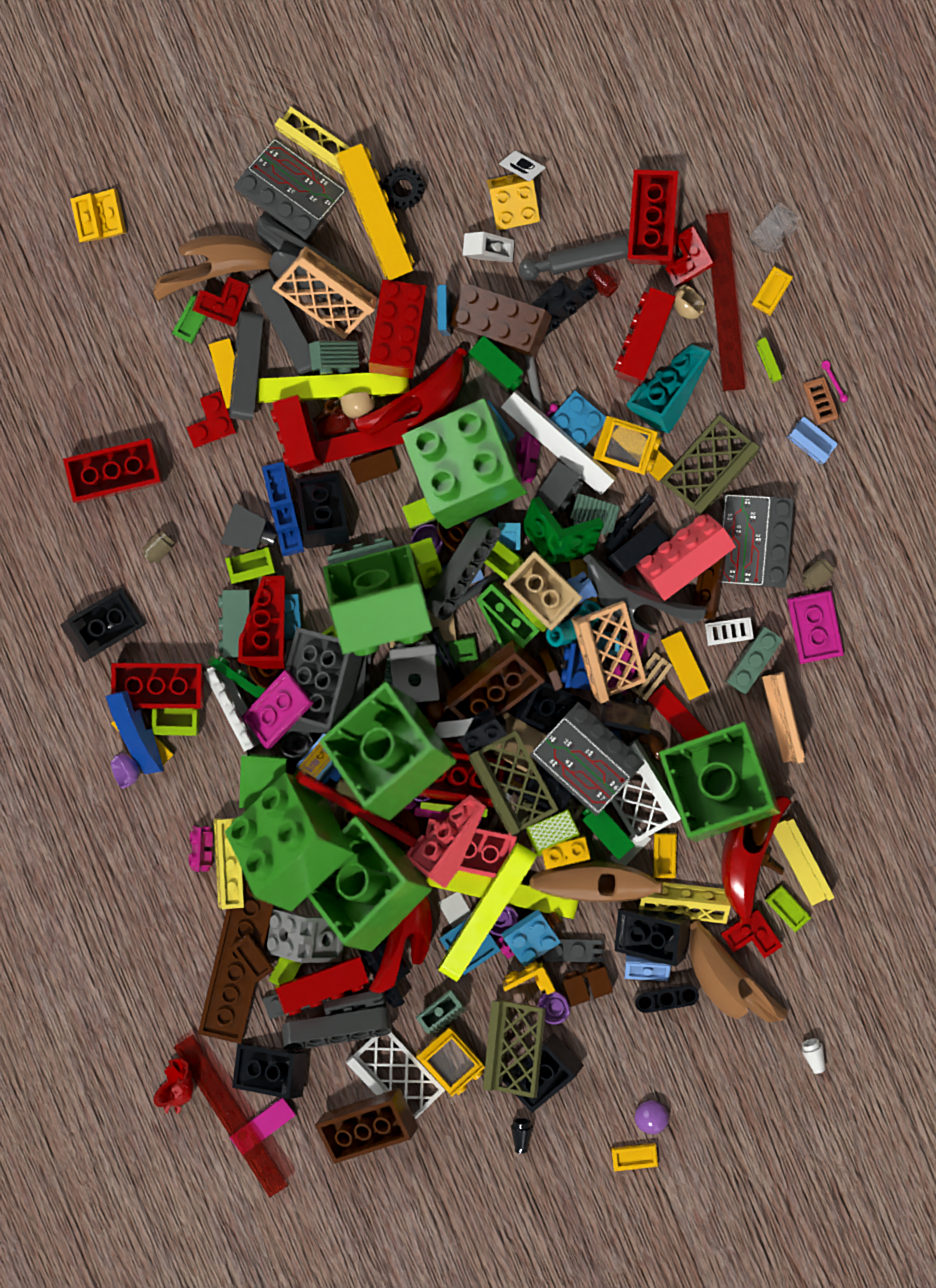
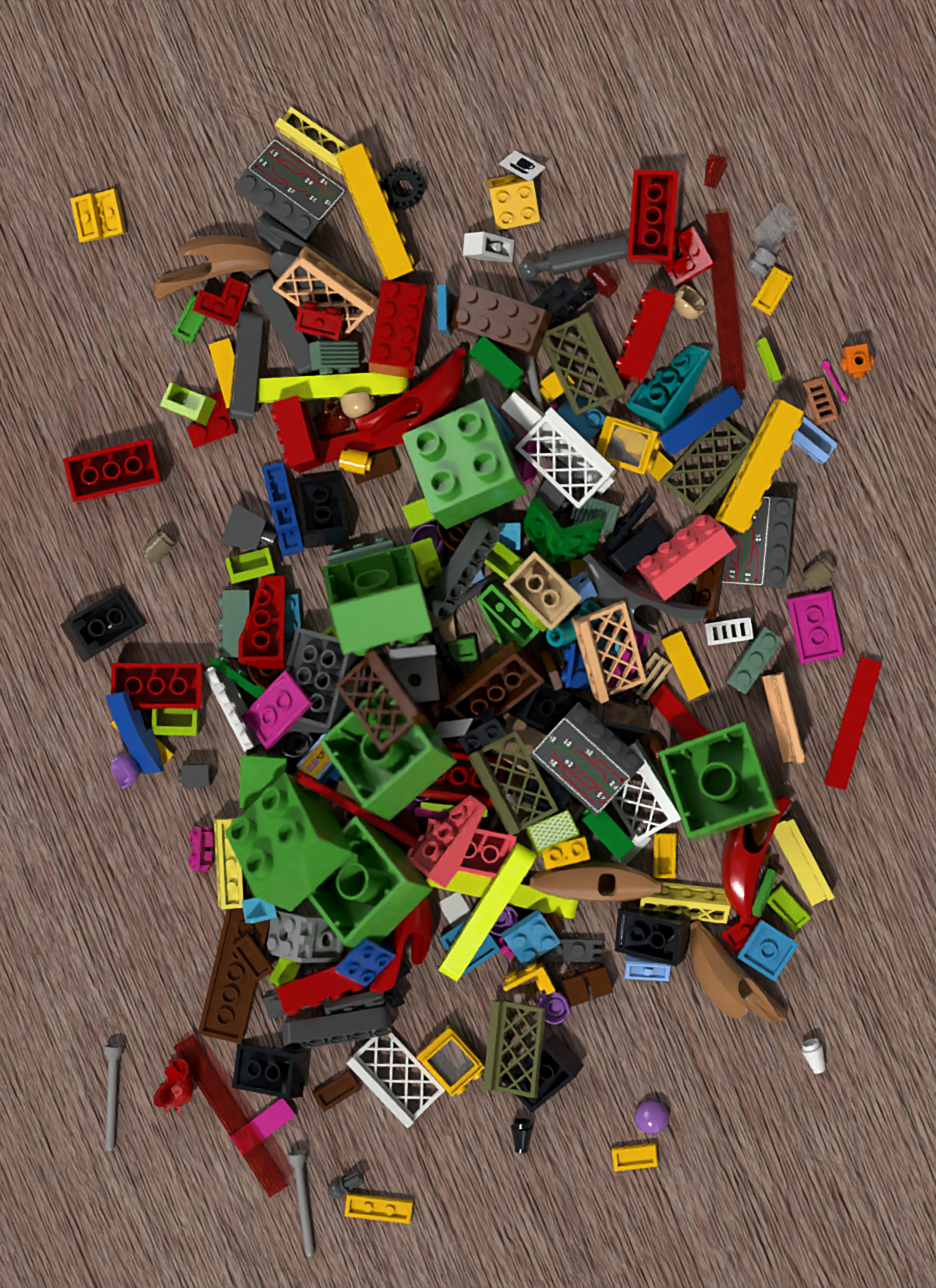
reddish brown brick [315,1088,419,1164] -> none
sand green brick [416,989,467,1036] -> none
black beam [634,983,699,1013] -> none
none -> light grey piece [104,1044,123,1151]
none -> lime panel [160,382,216,426]
none -> dark grey brick [178,764,211,788]
none -> medium azure panel [241,897,277,924]
none -> light grey piece [288,1150,314,1258]
none -> red bracket [295,301,344,341]
none -> reddish brown tile [312,1069,362,1112]
none -> dark grey axle [328,1171,364,1199]
none -> reddish brown fence [335,647,428,753]
none -> blue bracket [335,938,396,987]
none -> yellow brick [339,449,372,475]
none -> yellow tile [344,1193,413,1224]
none -> white fence [515,408,617,509]
none -> yellow brick [539,371,575,402]
none -> olive fence [542,312,626,416]
none -> blue slope [659,385,743,456]
none -> clear red cone [704,154,728,189]
none -> yellow brick [715,400,804,533]
none -> dark azure plate [736,919,799,982]
none -> light grey wheel [746,247,777,279]
none -> bright green tile [752,868,776,918]
none -> red tile [823,656,882,791]
none -> orange brick [840,344,874,379]

